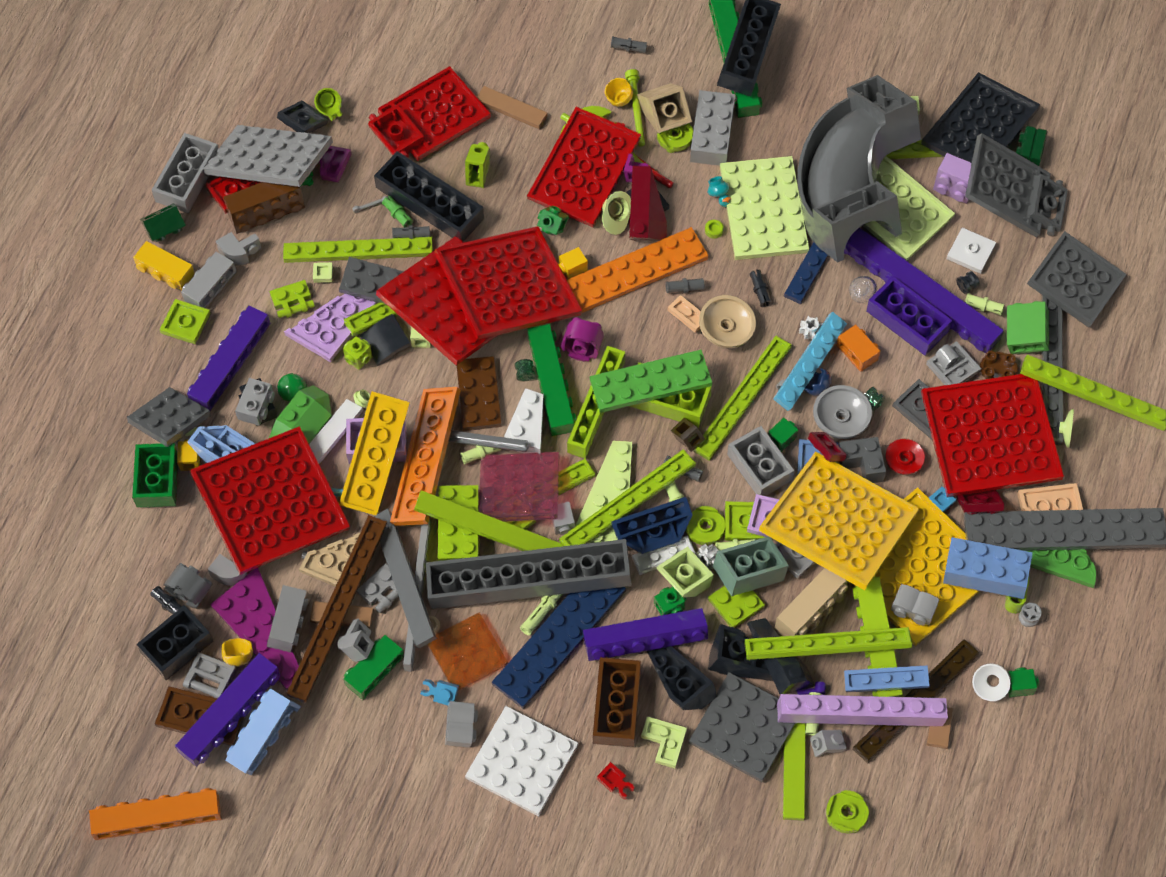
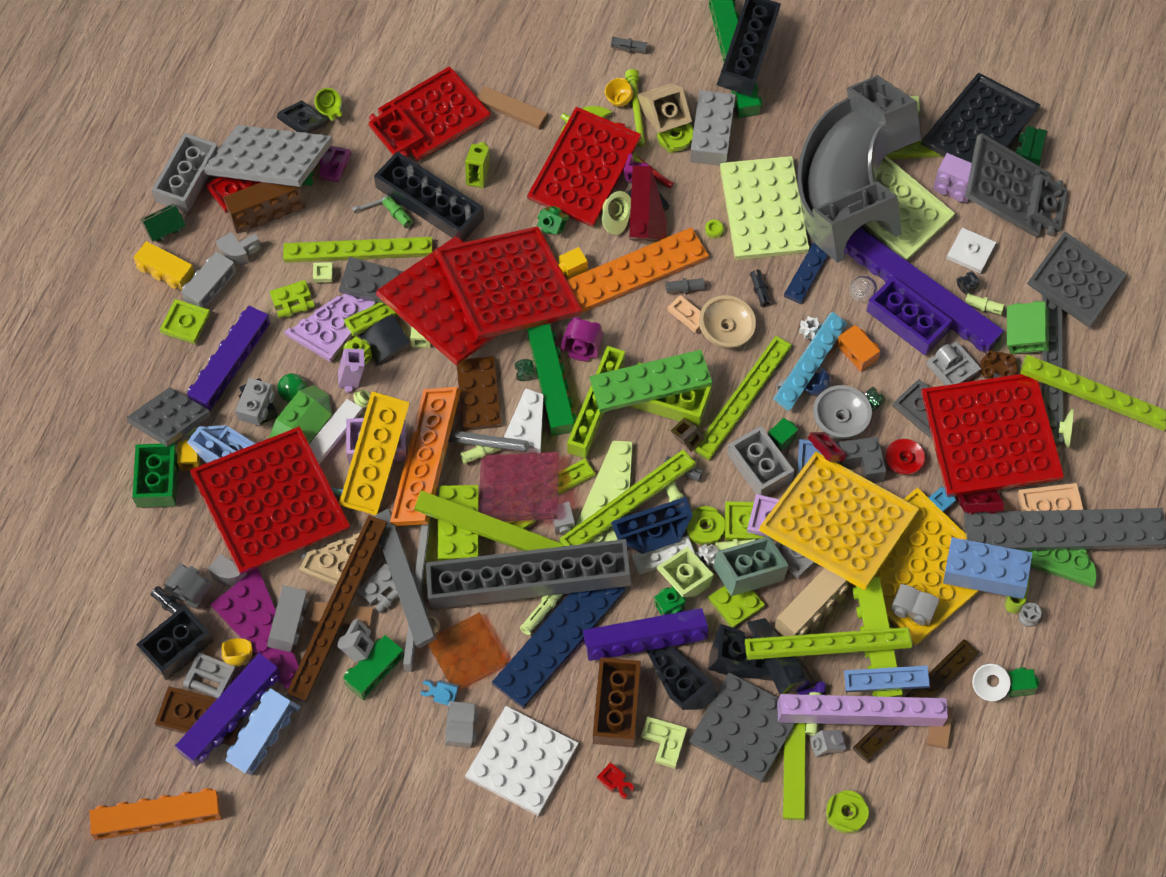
dark grey pin [392,225,430,239] -> none
teal animal [707,176,731,207] -> none
none -> lavender brick [338,349,364,393]

